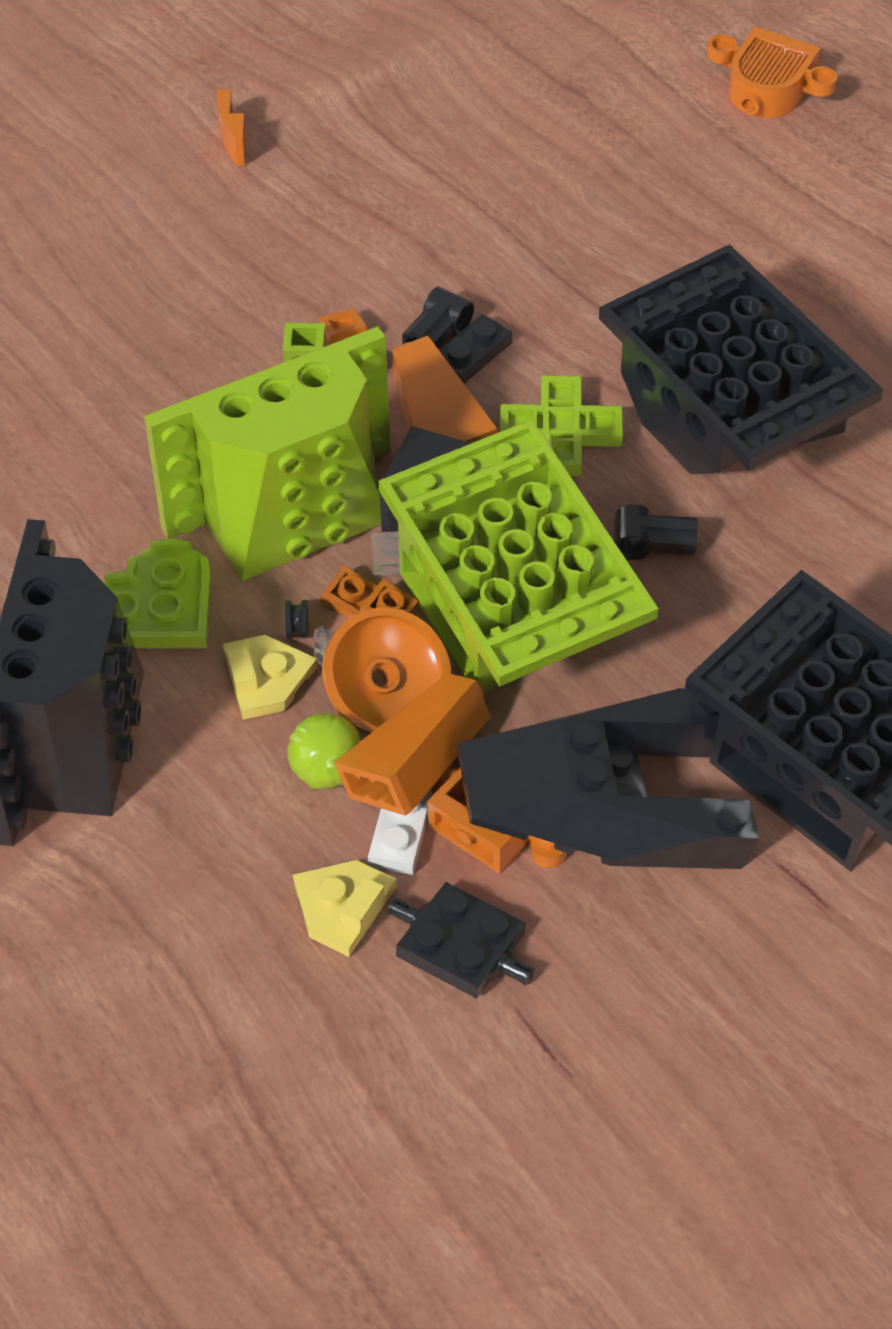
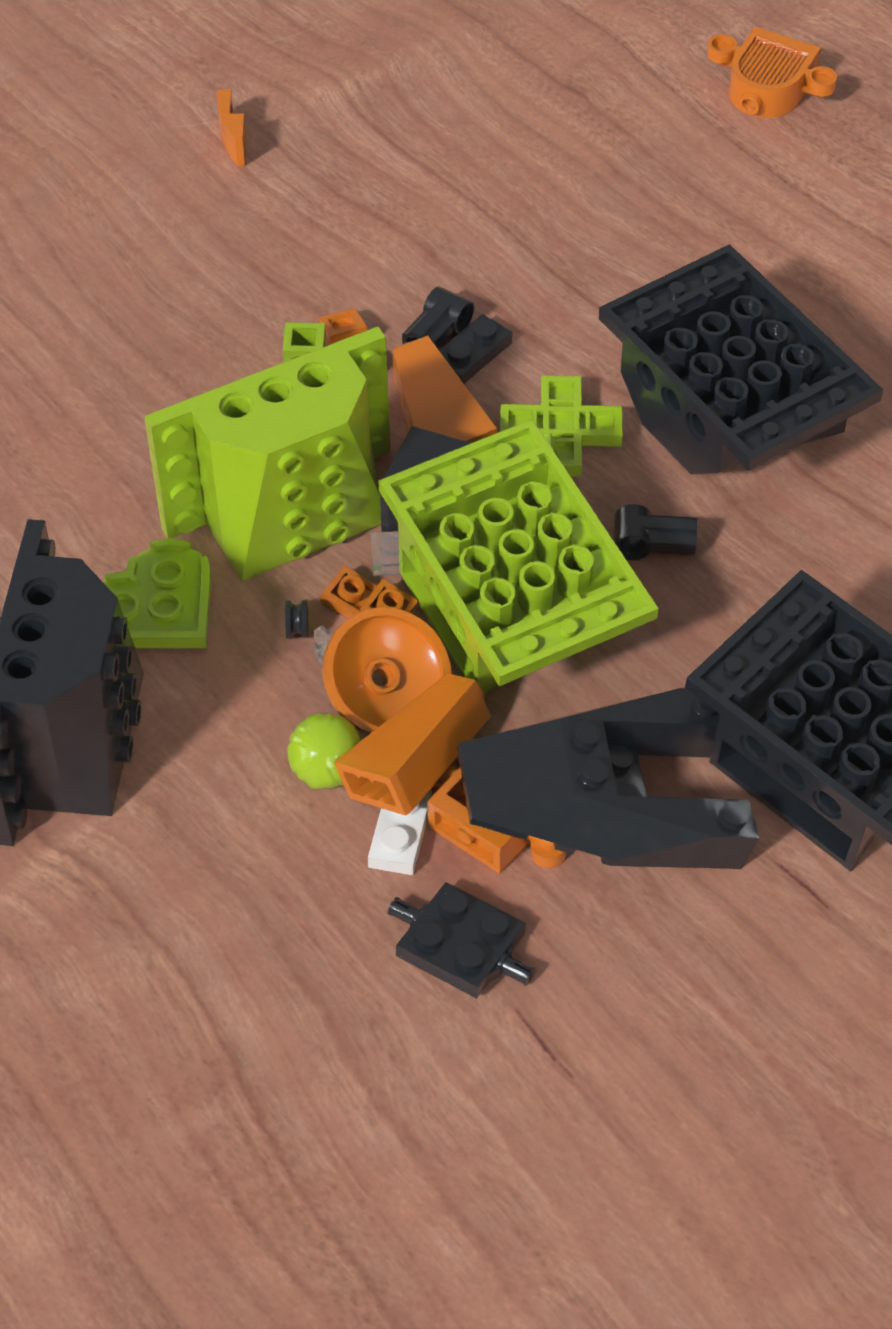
light yellow plate [223,635,318,720] -> none
light yellow plate [293,860,397,957] -> none

